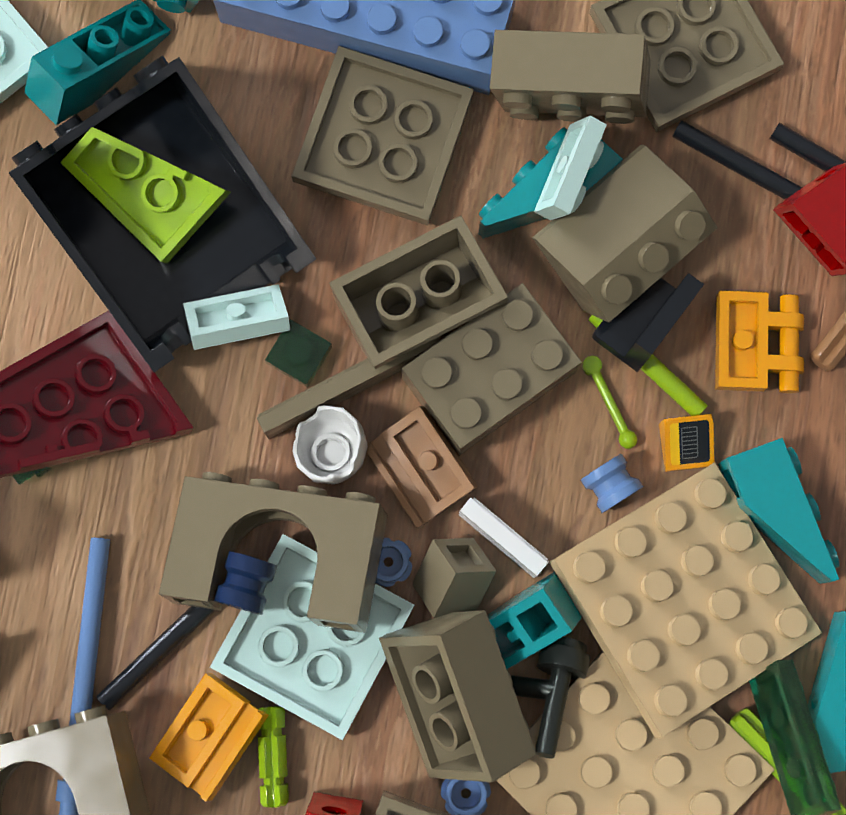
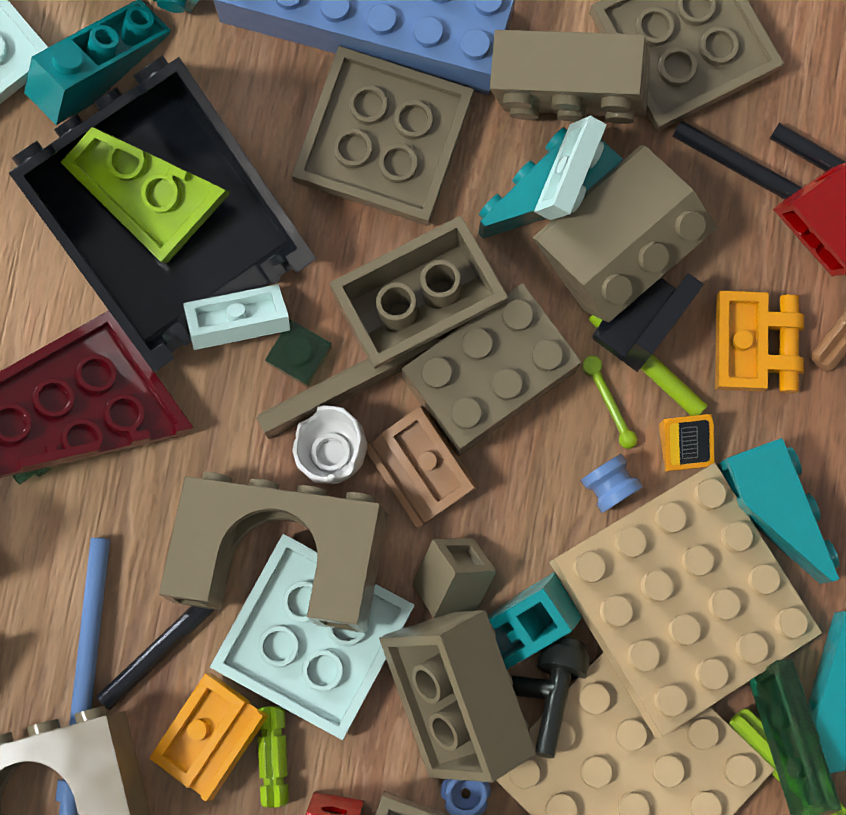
dark blue wheel [214,551,277,615] -> none
medium blue plate [376,538,412,587] -> none
white tile [458,497,548,578] -> none

